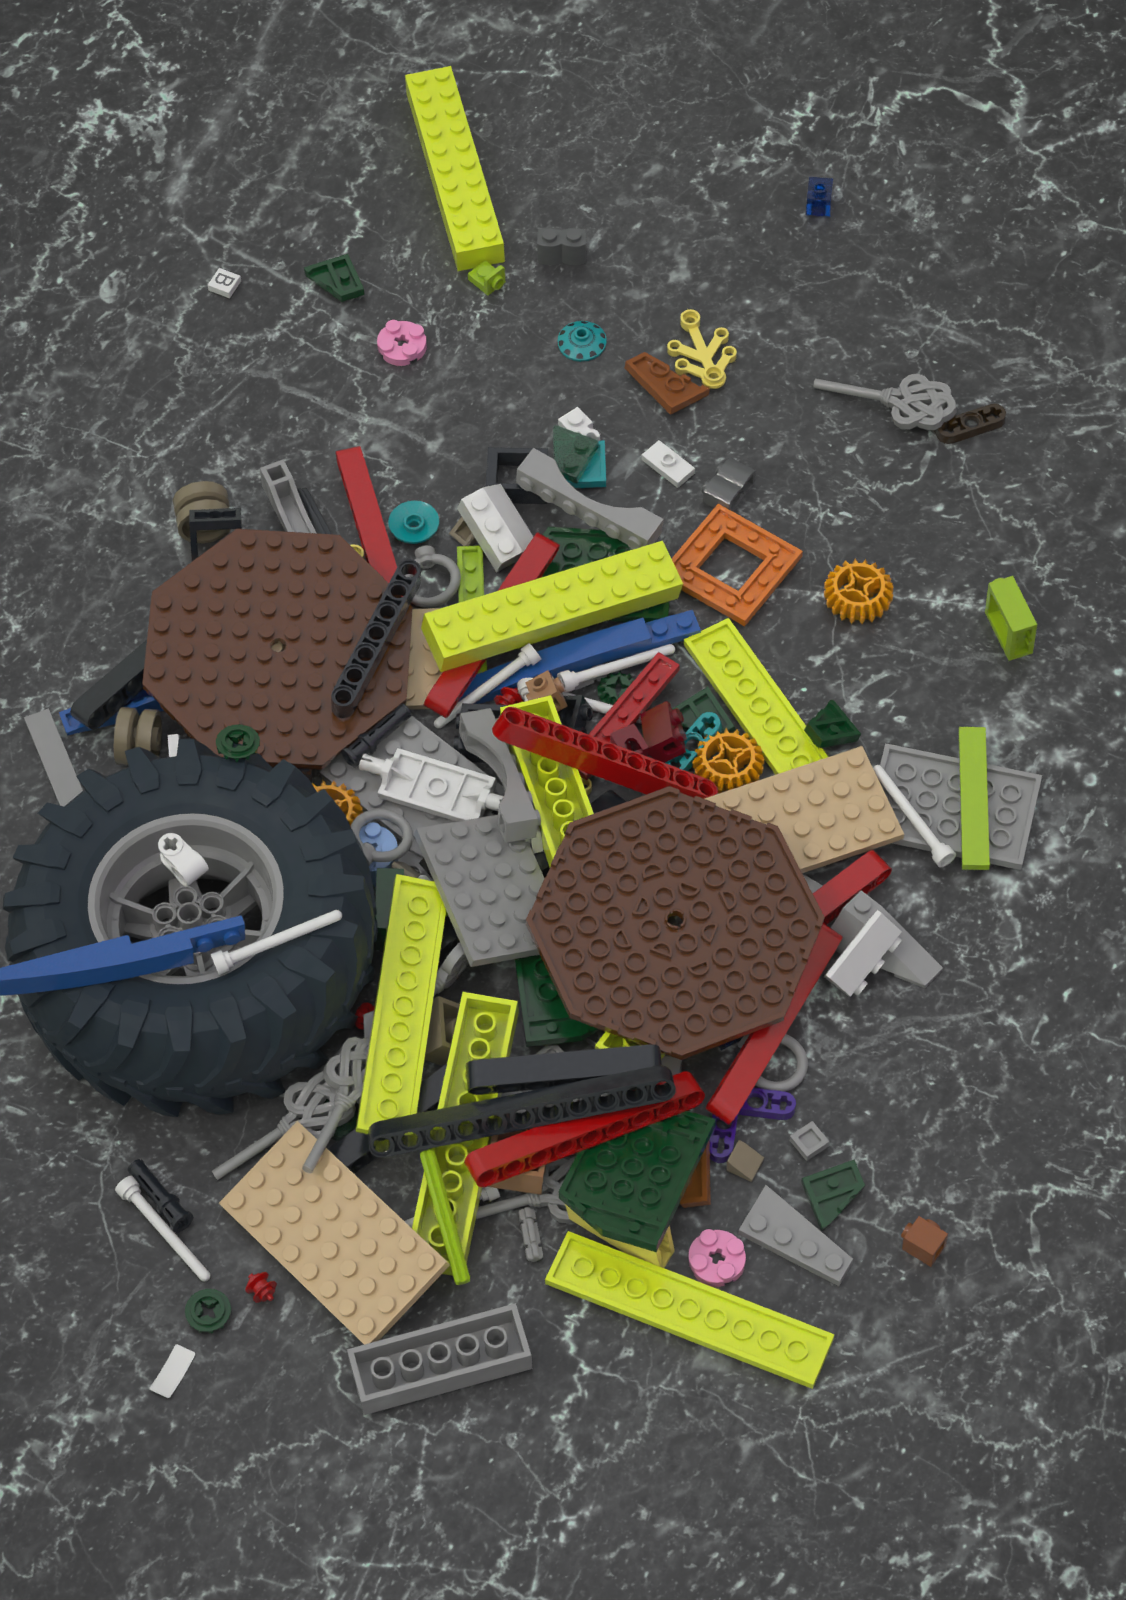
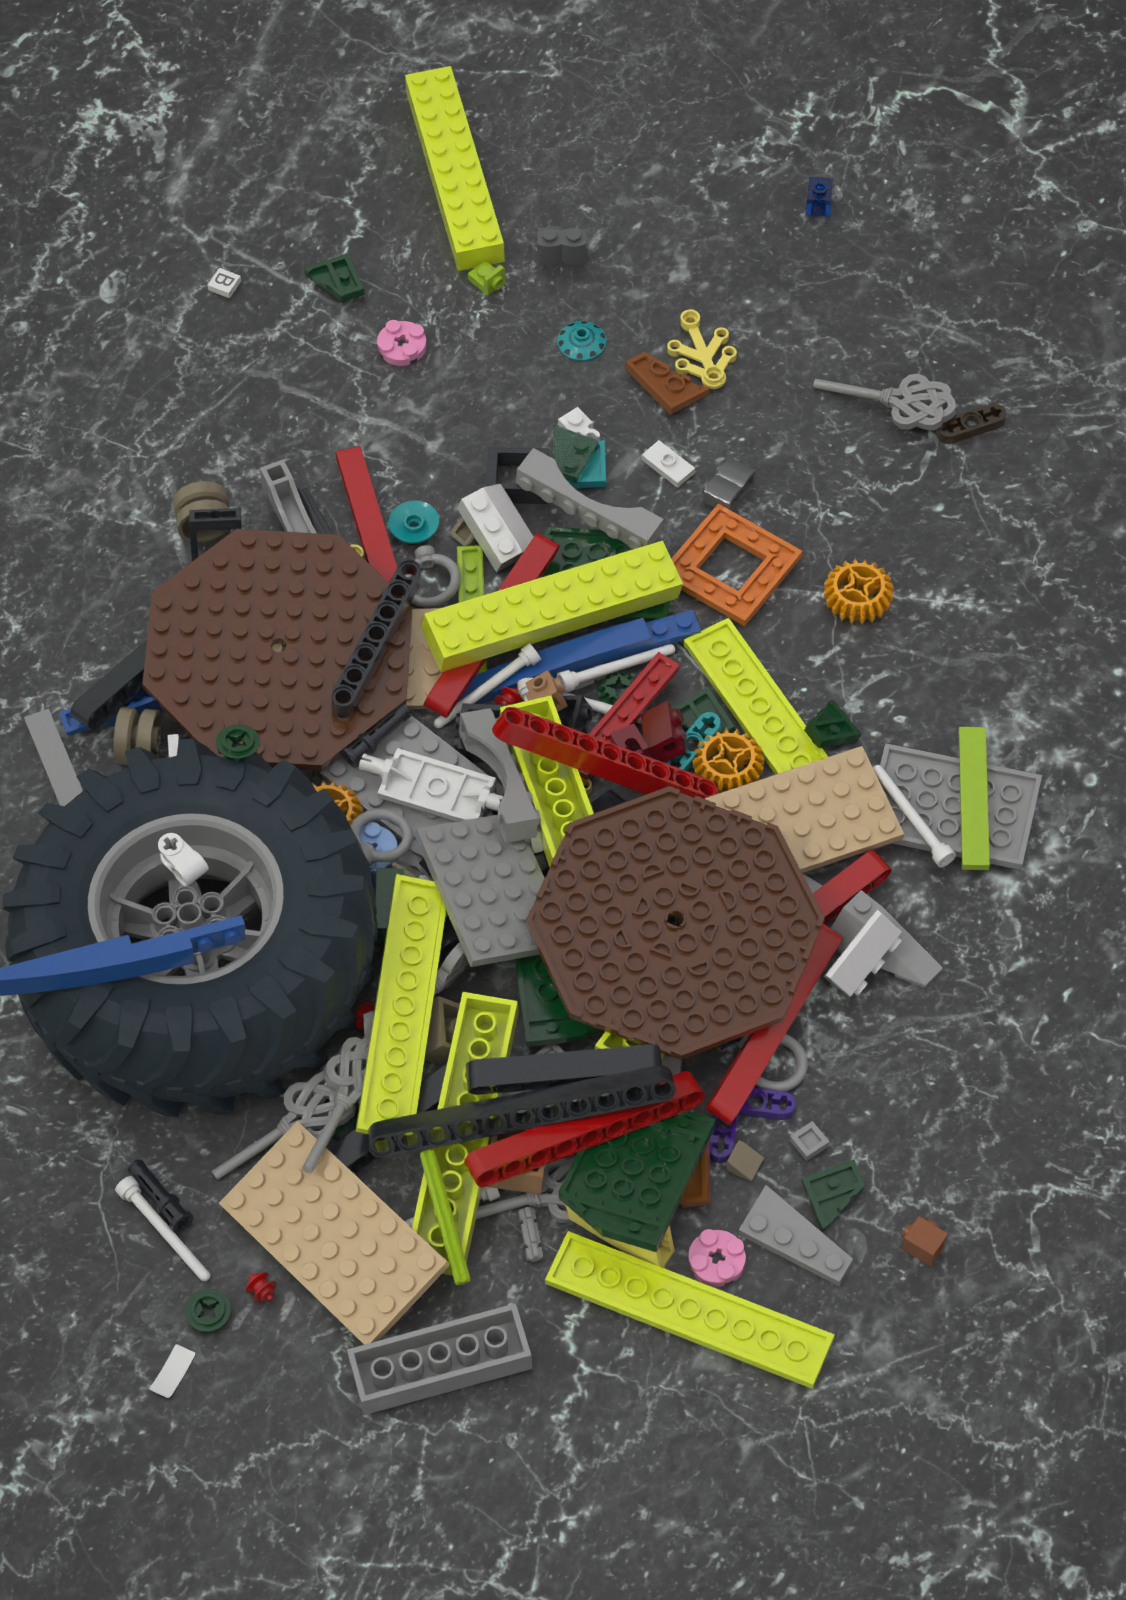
white piece [211,910,342,975] -> none
lime window [985,576,1037,661] -> none

